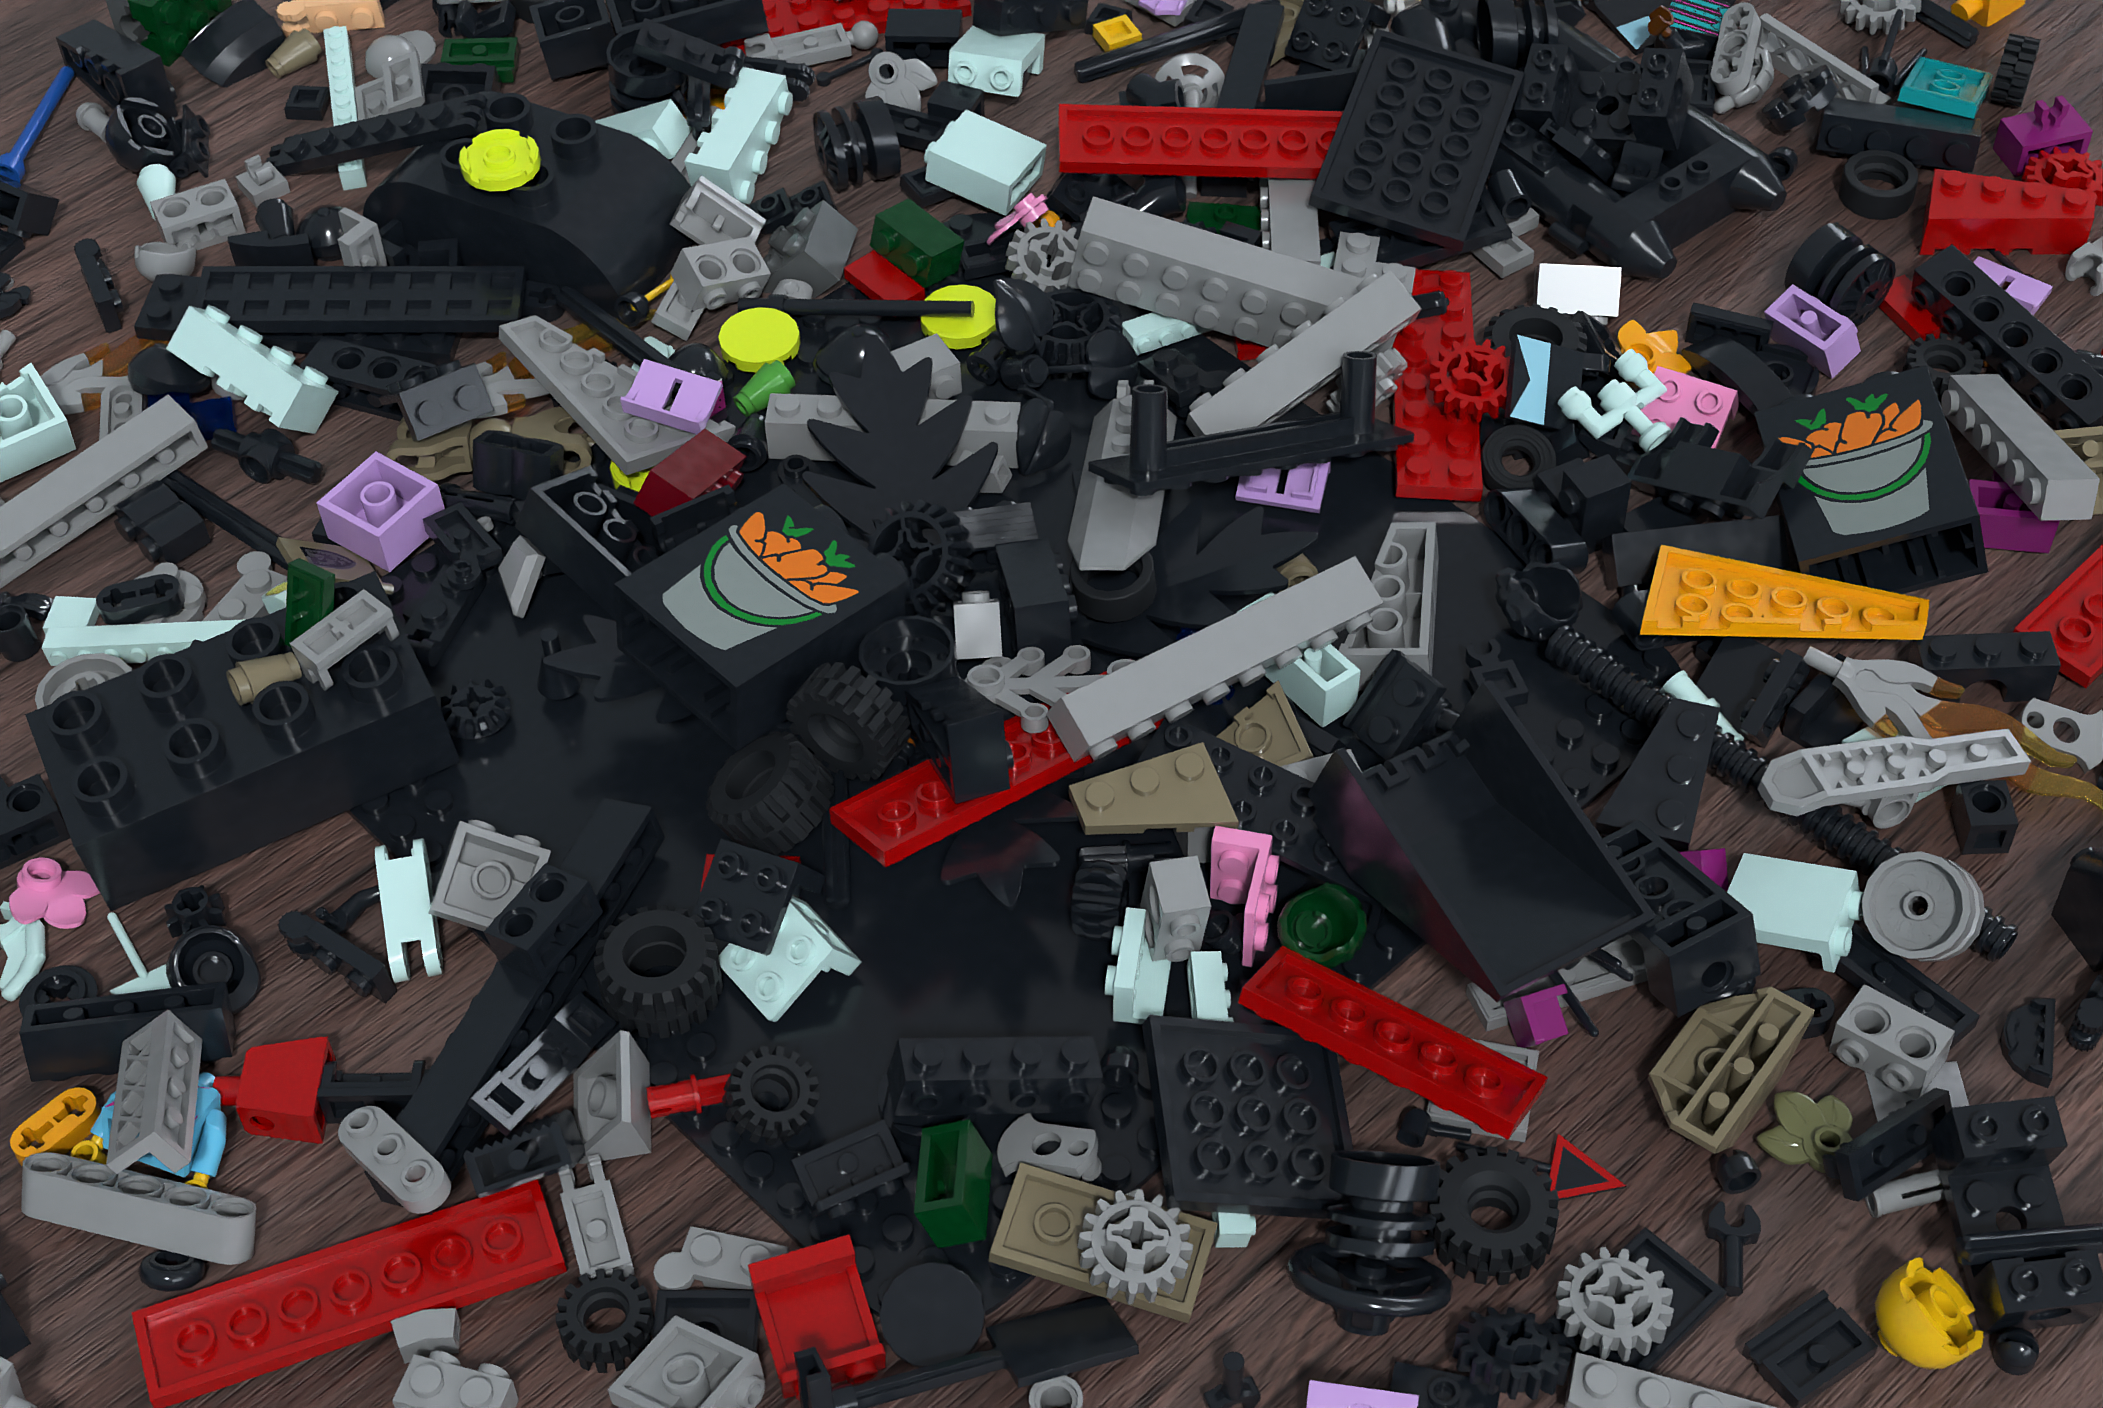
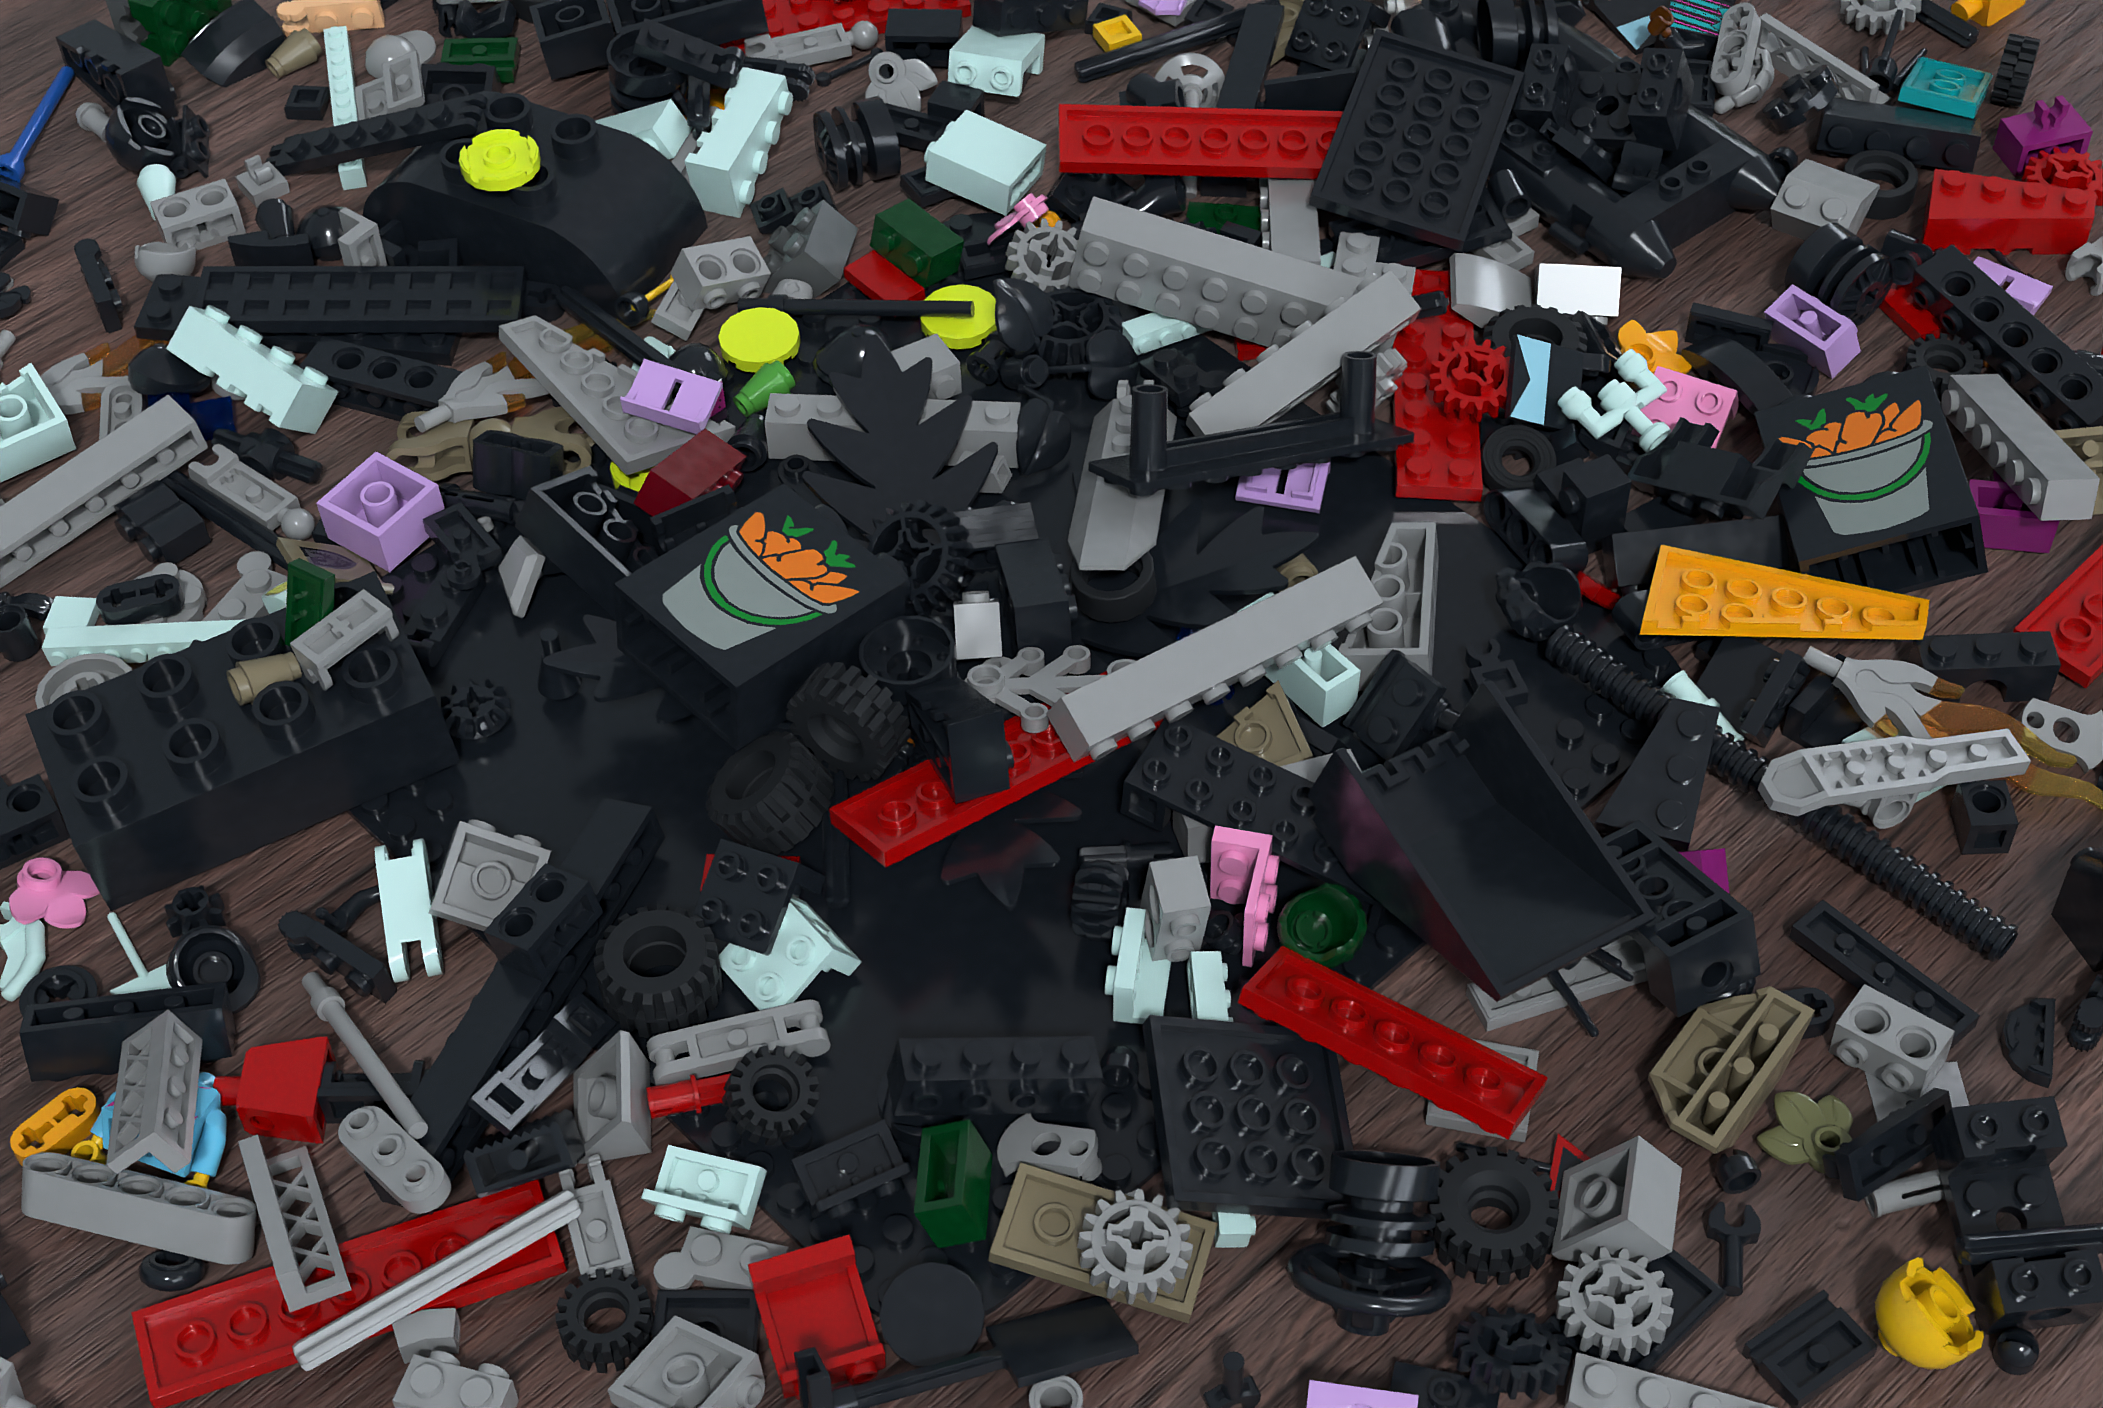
black bracket [379,359,494,441] -> none
light grey hinge [670,175,766,245] -> none
dark tan wing [1069,742,1239,835] -> none
black hand [1397,1108,1471,1148] -> none
magenta panel [1503,983,1569,1048] -> none
light aqua panel [1727,853,1864,973] -> none
light grey wheel [1862,851,1985,962] -> none
none -> light grey plate [188,444,315,540]
none -> light grey fence [238,1134,352,1312]
none -> light grey axle [292,1190,581,1371]
none -> light grey bar [302,972,428,1139]
none -> light aqua bracket [641,1145,767,1234]
none -> light grey plate [647,1000,831,1086]
none -> light grey slope [1450,253,1532,328]
none -> light grey slope [1551,1136,1682,1263]
none -> red tile [1576,570,1622,611]
none -> light grey slope [1770,159,1880,240]
none -> black bar [1880,229,1968,285]

